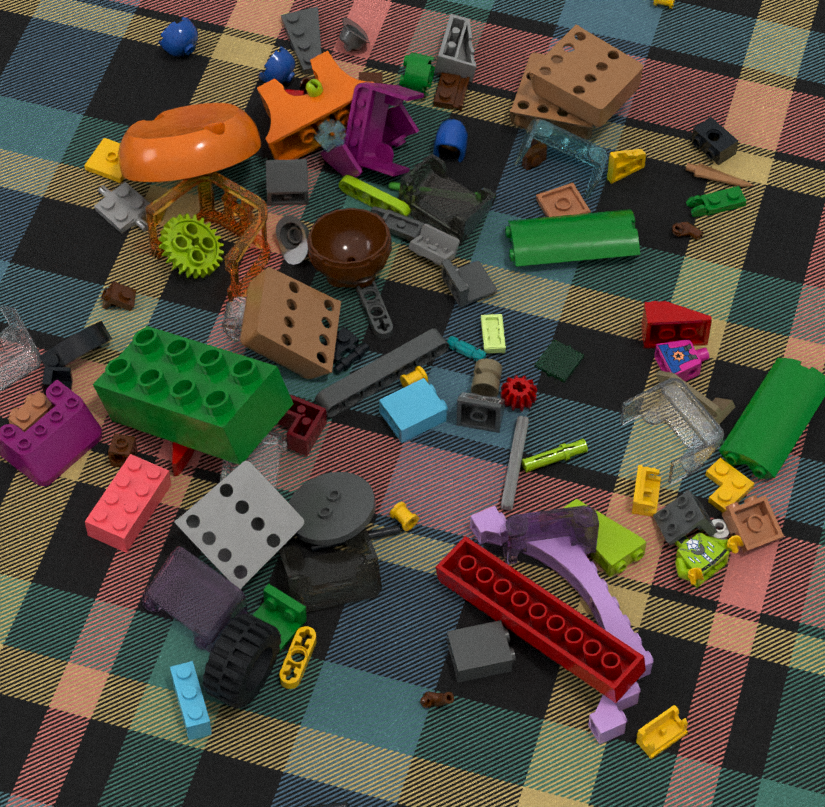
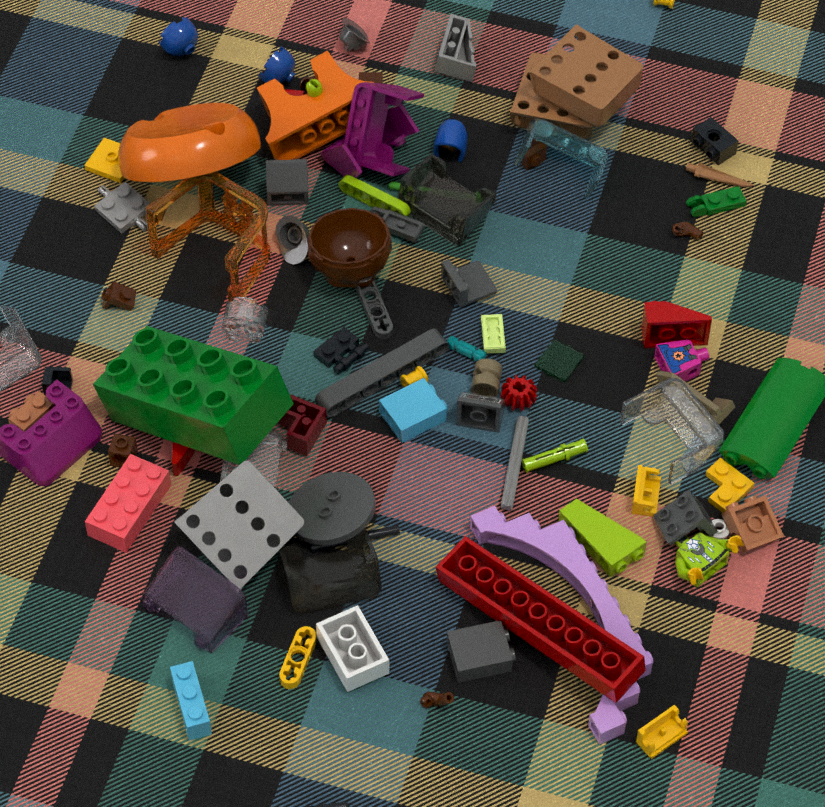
black arch [39,321,112,367] -> none
lime gear [158,213,224,279] -> none
black tyre [203,613,281,708] -> none
medium nougat piece [240,267,341,379] -> none
green bracket [253,584,307,653] -> none
dark grey wing [281,6,321,75] -> none
clear light blue brick [314,119,346,152] -> none
yellow bush [389,502,419,531] -> none
green brick [399,52,436,96] -> none
light grey bracket [408,224,460,265] -> none
reddish brown plate [434,72,470,111] -> none
clear purple windscreen [500,505,599,564] -> none
green cylinder [505,209,640,267] -> none
nougat tile [536,183,591,217] -> none
yellow wing [607,149,646,184] -> none
none -> white brick [316,605,389,692]

